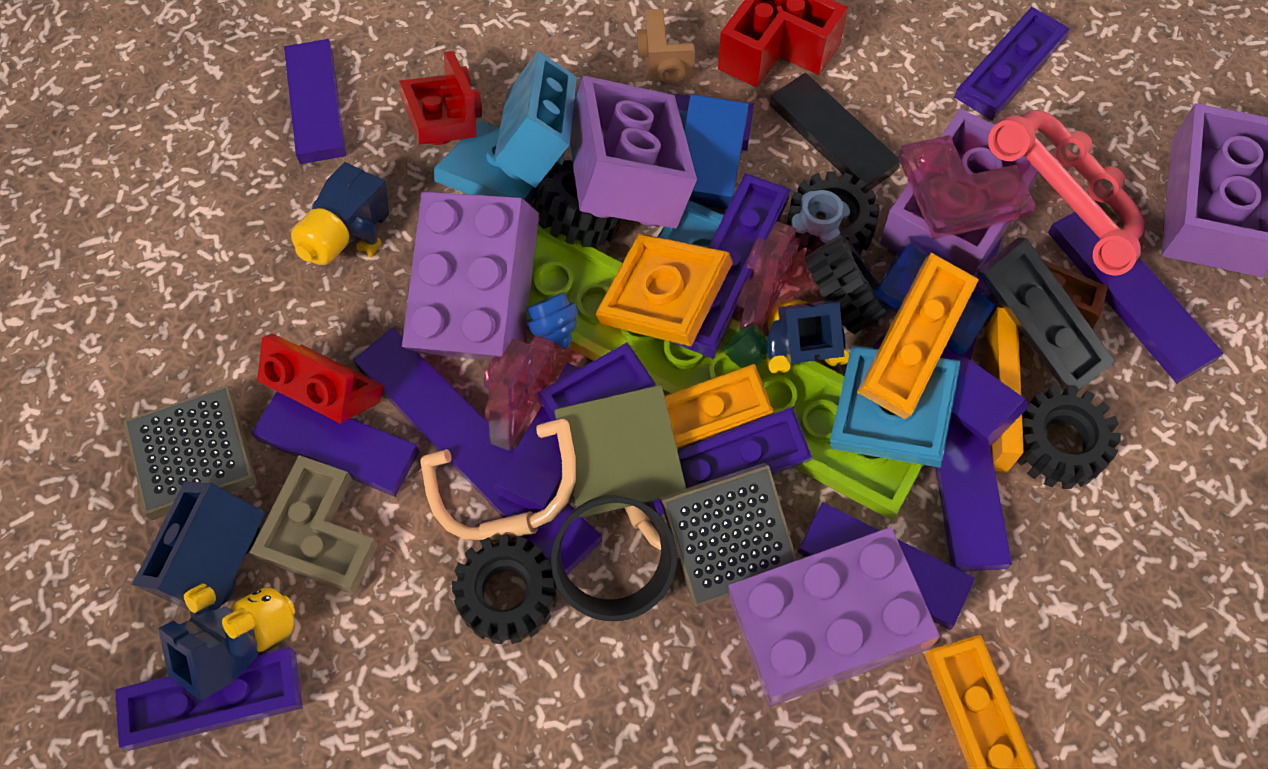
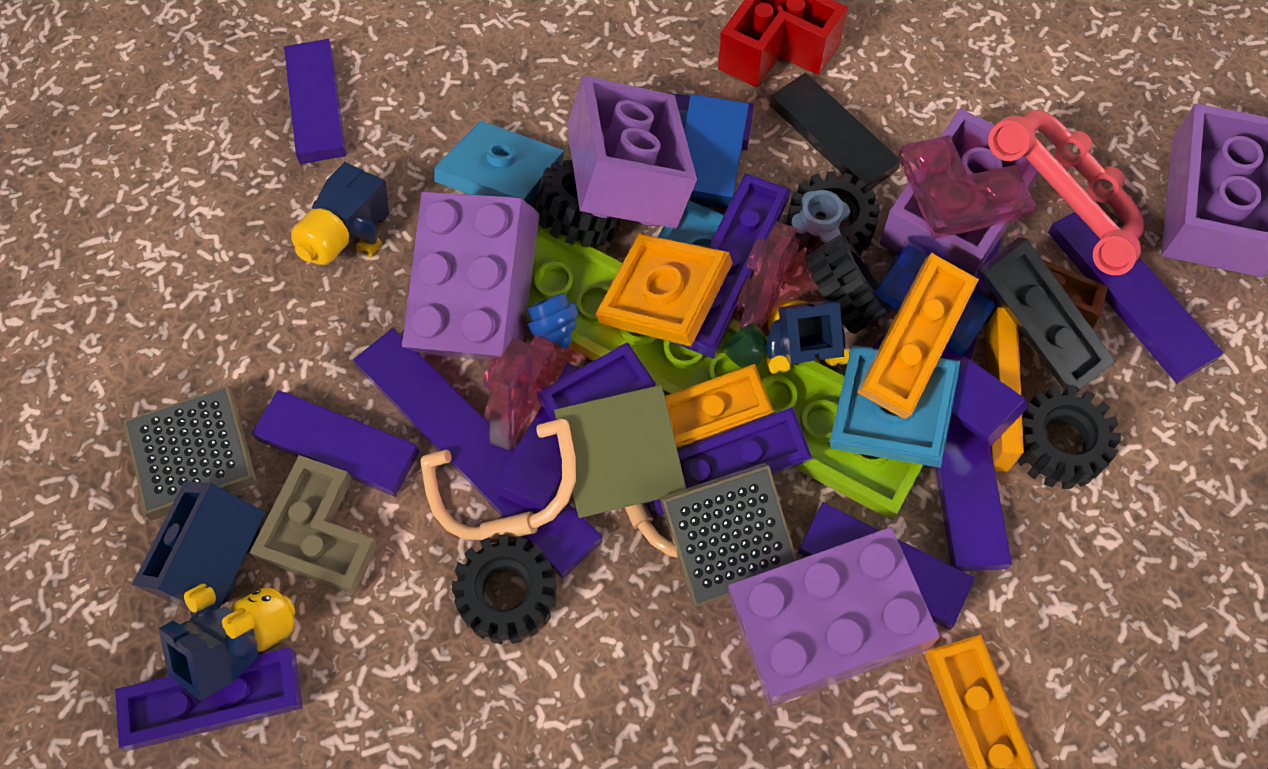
red bracket [257,333,383,424] -> none
red bracket [399,51,482,145] -> none
dark azure brick [493,51,577,188] -> none
black tyre [551,495,677,622] -> none
medium nougat bracket [637,9,695,83] -> none
dark purple tile [954,7,1070,121] -> none

